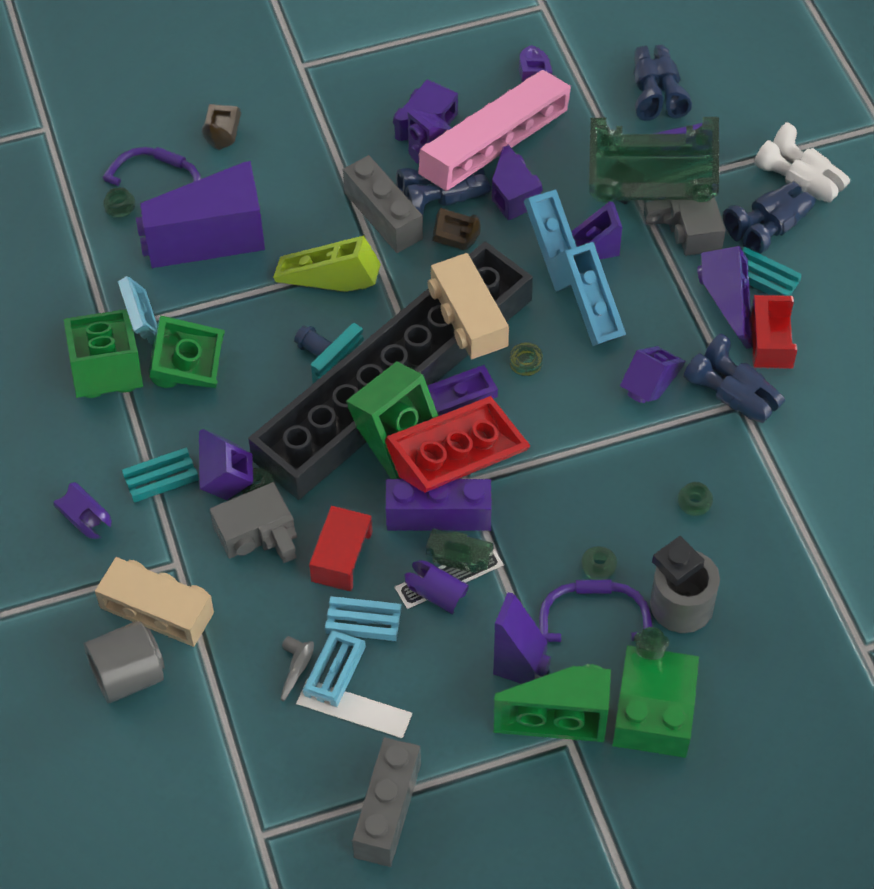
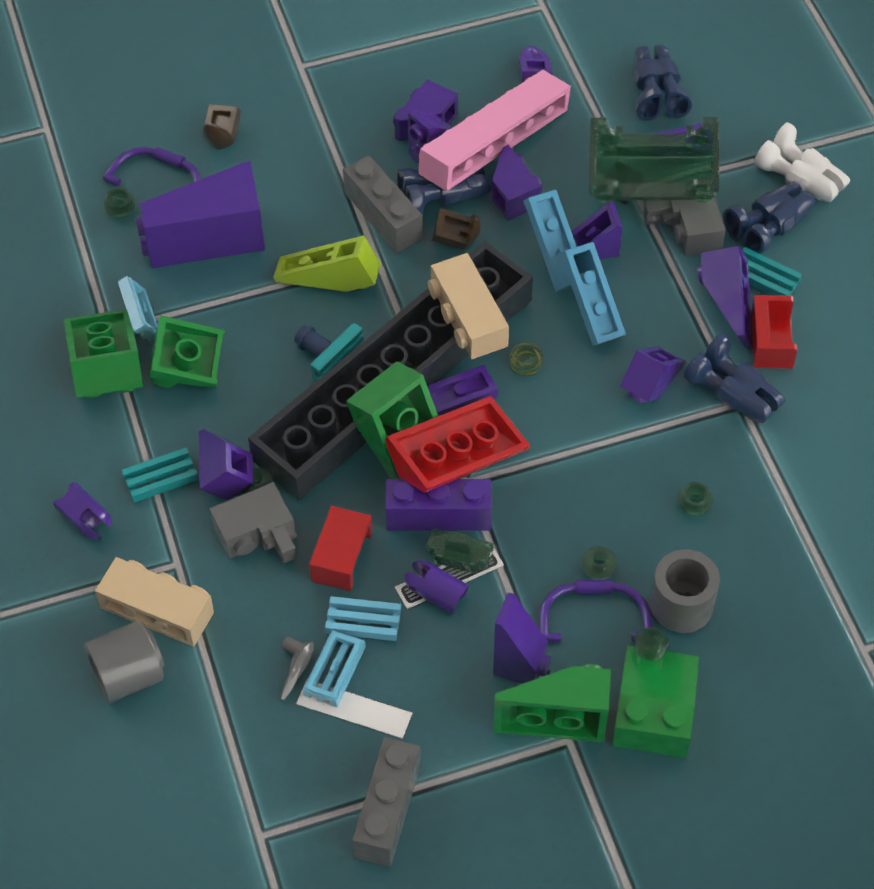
black plate [652,535,705,587] -> none

